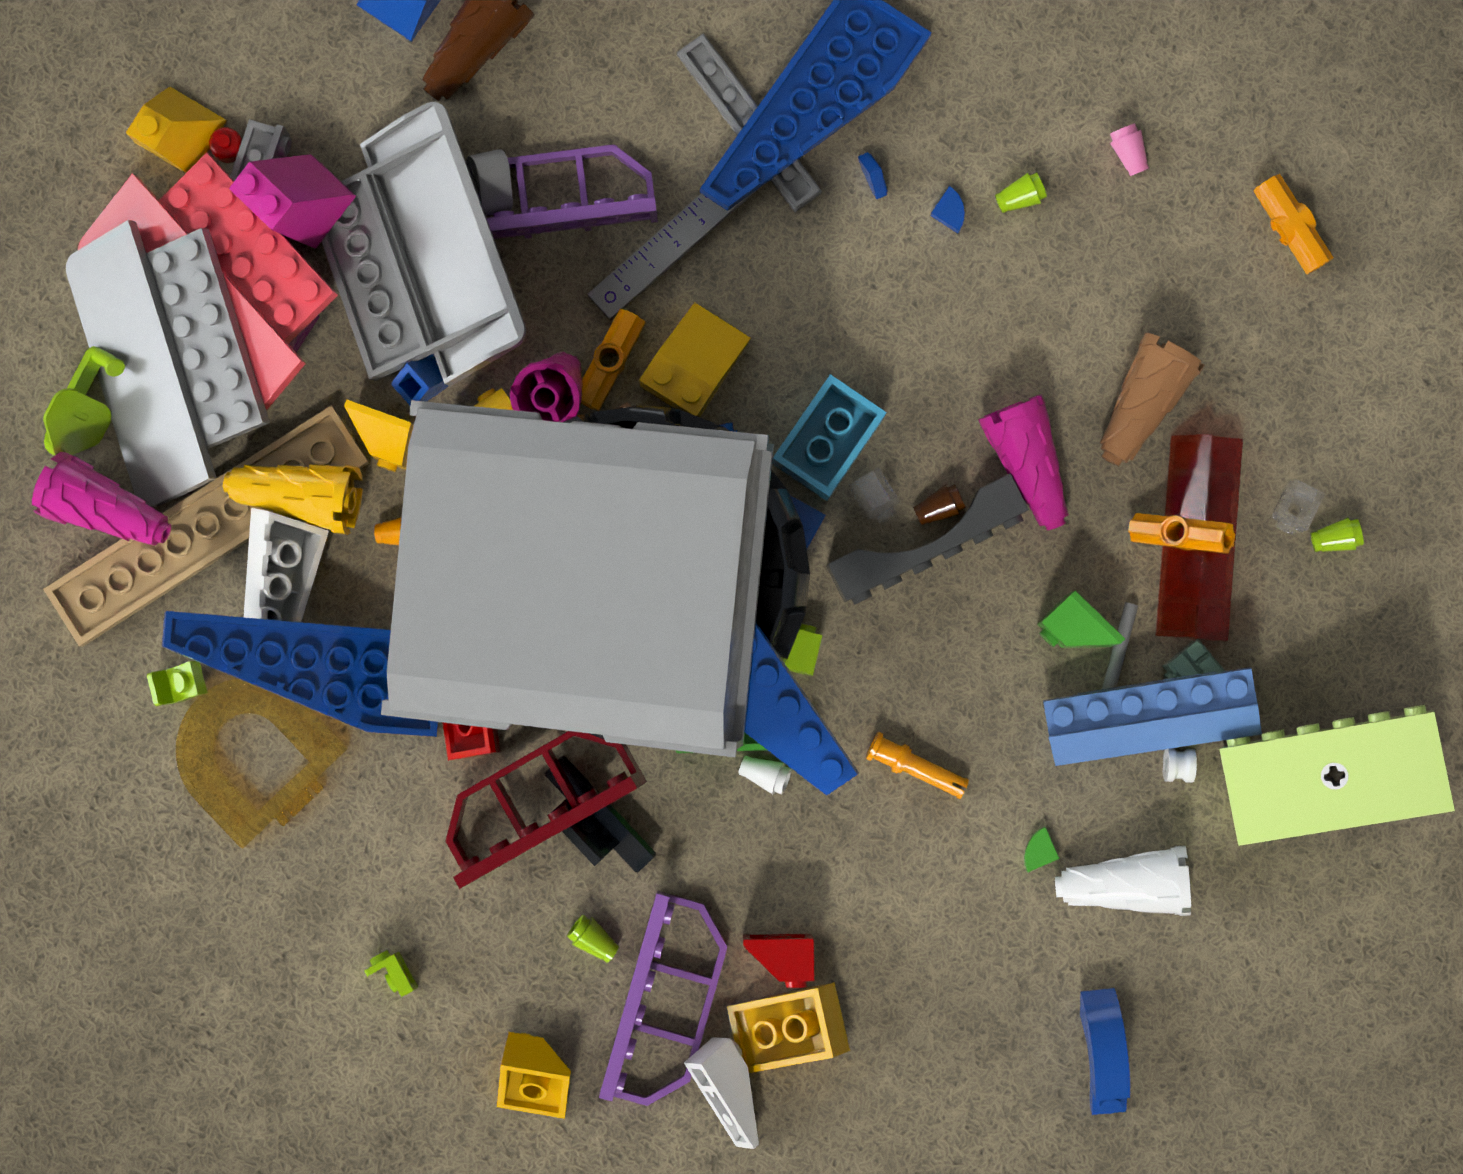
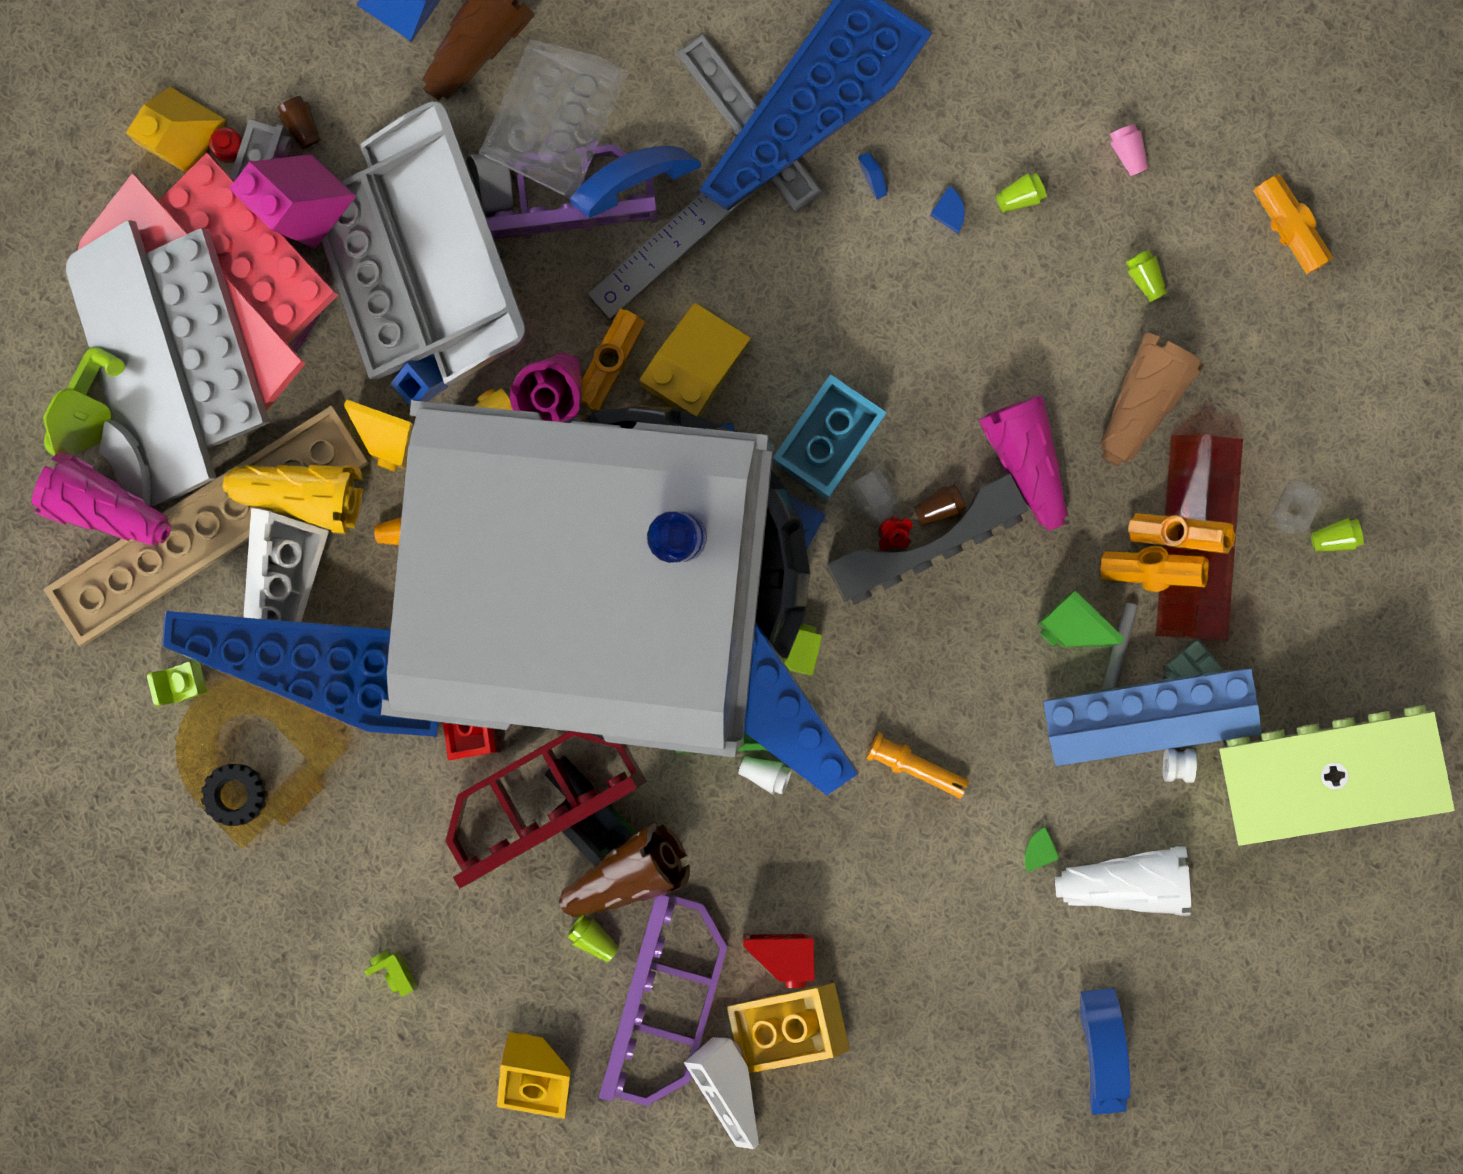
none -> light grey tile [99,420,152,506]
none -> black tyre [201,764,268,826]
none -> reddish brown cone [277,96,321,149]
none -> clear slope [479,39,629,198]
none -> reddish brown cone [559,822,690,918]
none -> blue slope [570,146,701,218]
none -> clear blue wheel [647,511,707,563]
none -> red plate [879,517,913,551]
none -> light orange piece [1100,546,1209,592]
none -> lime cone [1125,249,1168,302]

